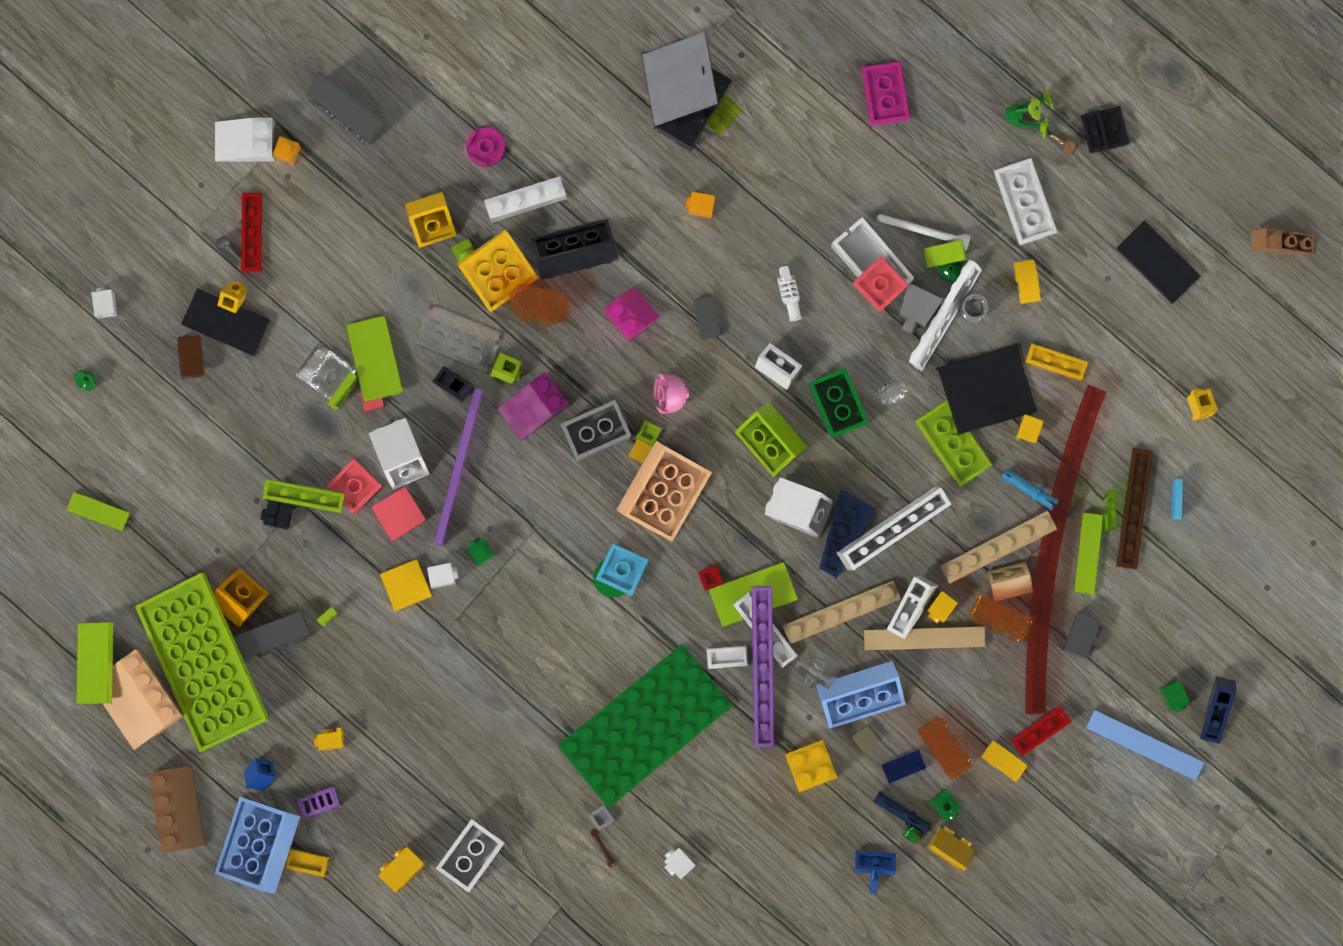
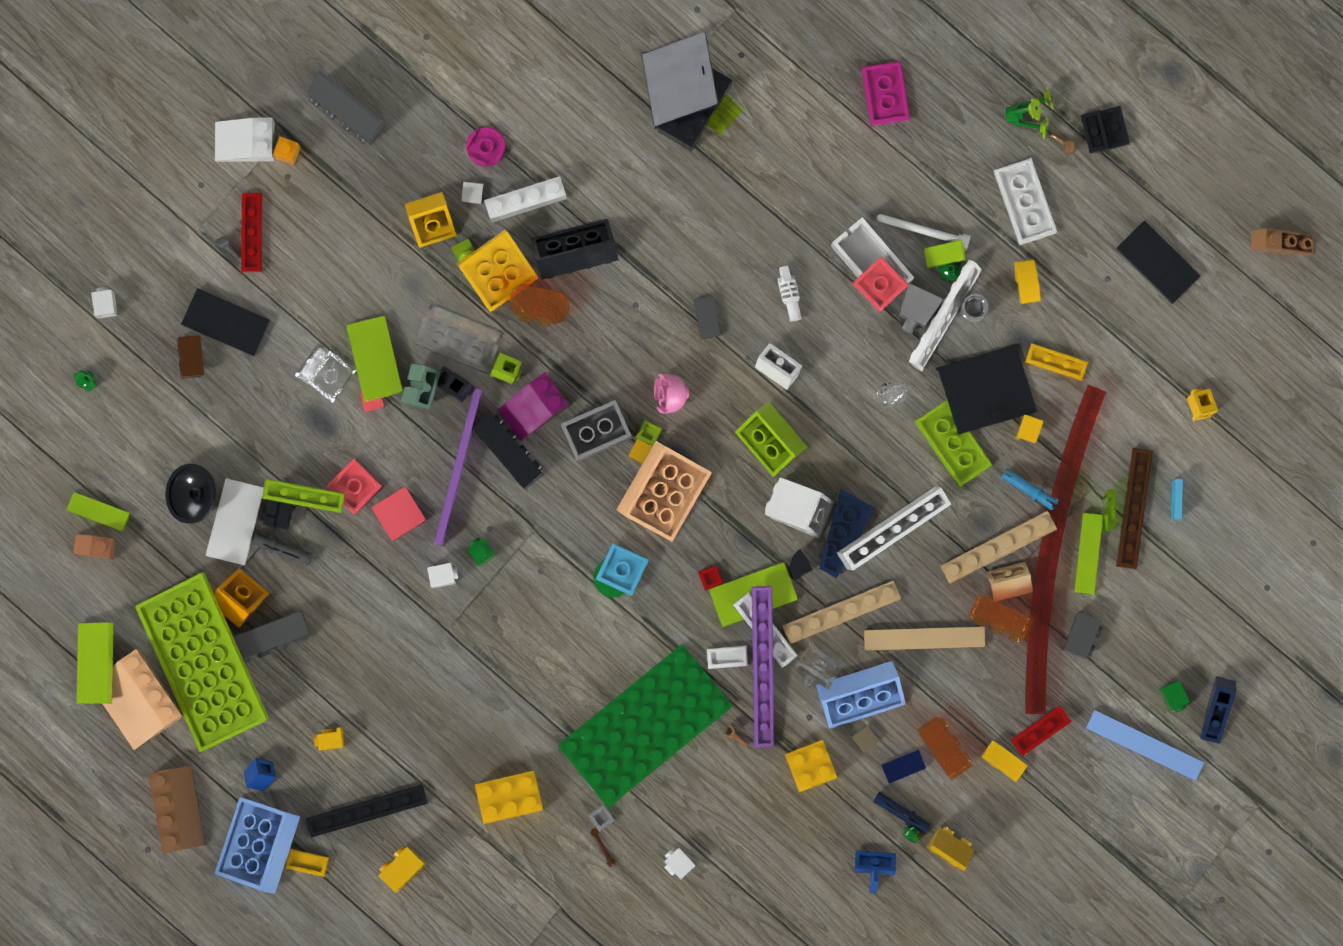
yellow brick [217,280,248,313] -> none
medium lavender slope [296,786,341,819] -> none
lime tile [317,607,338,626] -> none
lime tile [327,371,359,411] -> none
white slope [369,418,430,490] -> none
yellow tile [380,559,432,611] -> none
white brick [436,819,506,893] -> none
dark pink slope [603,287,660,342] -> none
light orange brick [685,192,715,218] -> none
green brick [808,368,869,440] -> none
white slope [887,576,938,639] -> none
yellow brick [926,591,958,624] -> none
green brick [929,789,961,821] -> none
none -> nougat slope [73,534,116,560]
none -> black dish [165,463,216,524]
none -> white tile [206,478,263,566]
none -> dark grey pin [252,533,313,566]
none -> black tile [306,784,428,838]
none -> sand green brick [401,364,441,410]
none -> white tile [461,182,484,205]
none -> black brick [473,412,543,490]
none -> yellow brick [475,771,544,824]
none -> medium nougat hand [723,725,749,747]
none -> black brick [790,549,813,580]

